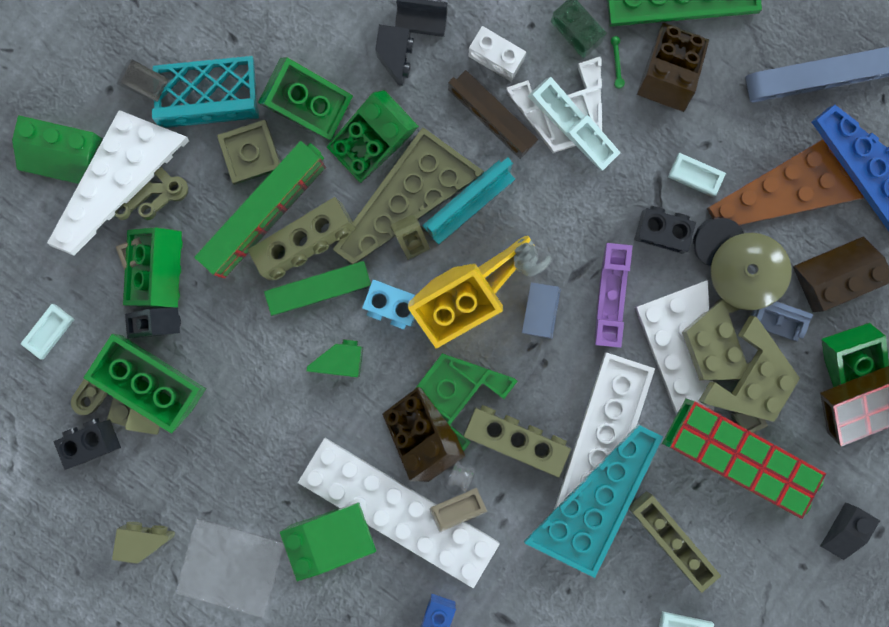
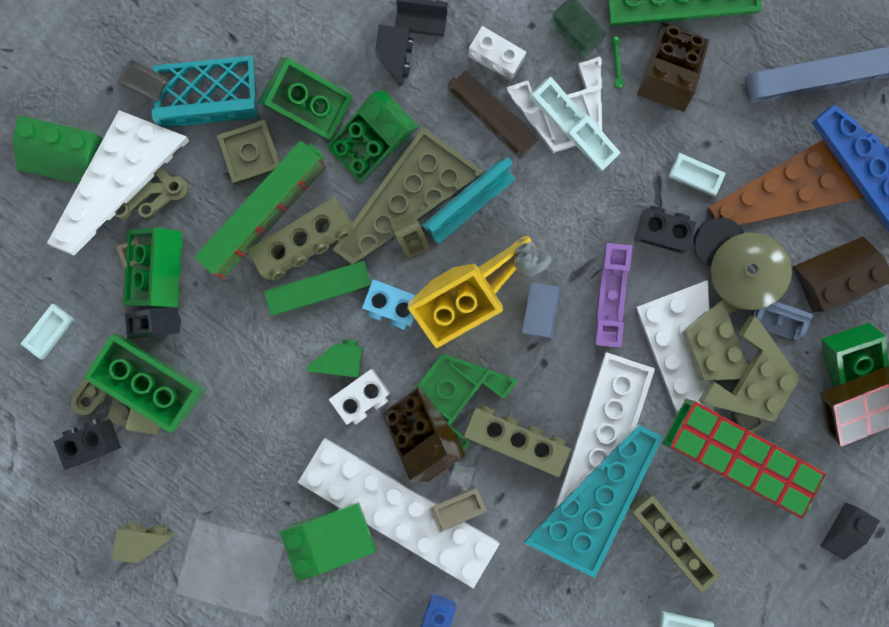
none -> white brick [329,369,390,425]

